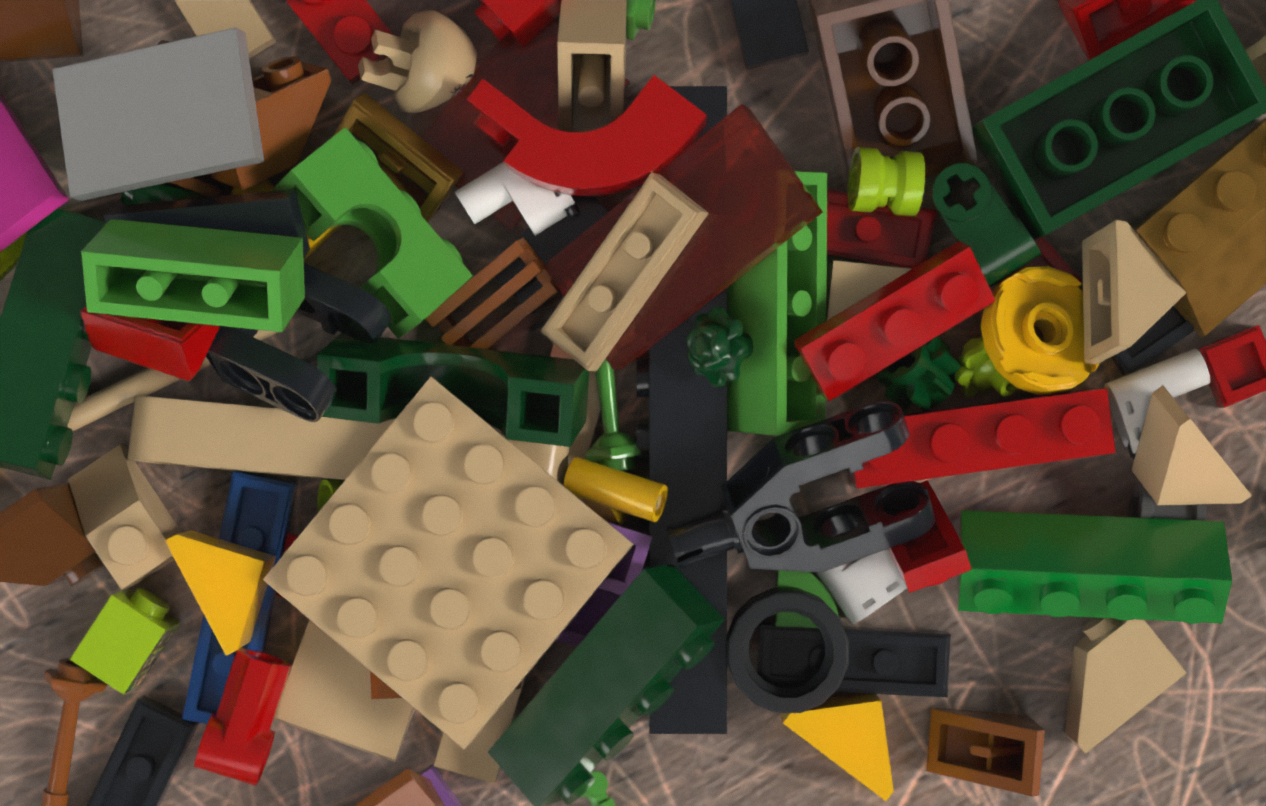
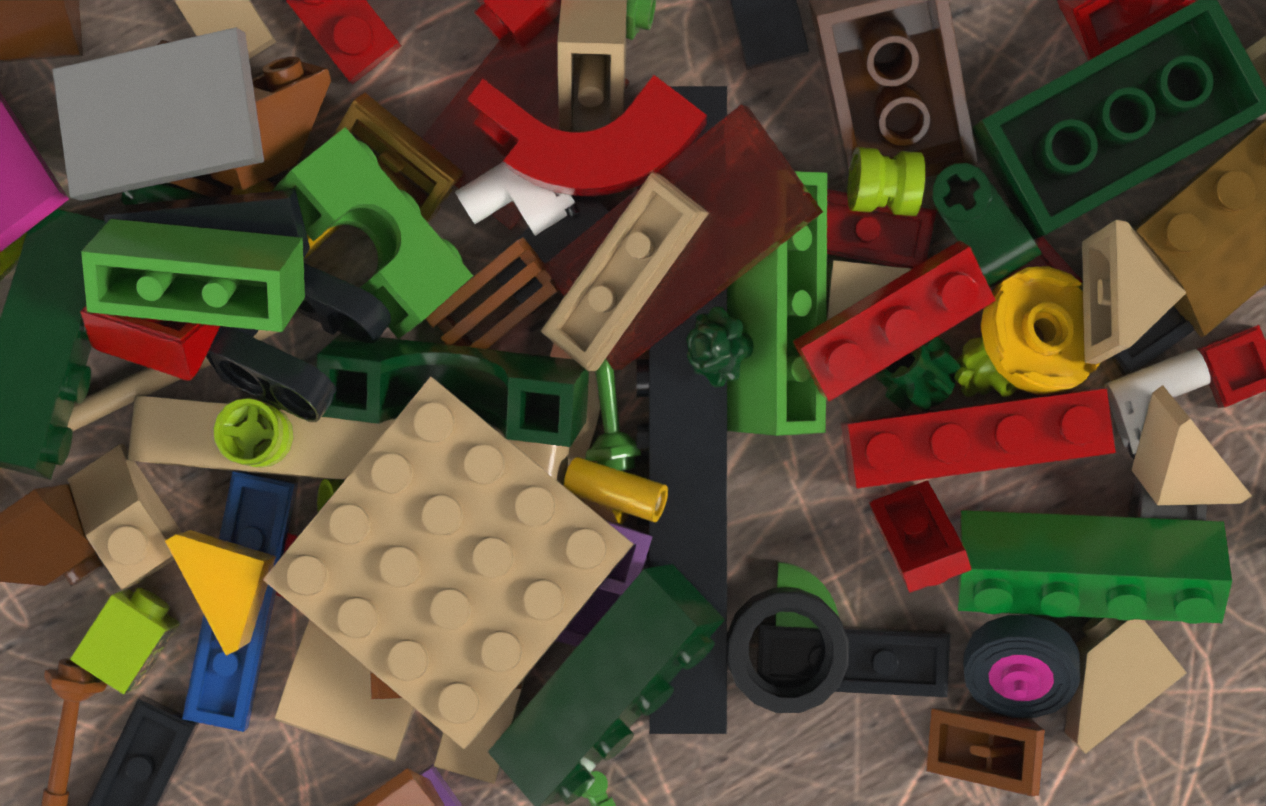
red piece [194,648,292,786] -> none
tan piece [358,9,477,113] -> none
black piece [667,401,936,572] -> none
yellow slope [779,693,894,801] -> none
white piece [815,535,907,624] -> none
none -> lime wheel [213,398,294,468]
none -> black wheel [963,615,1080,718]

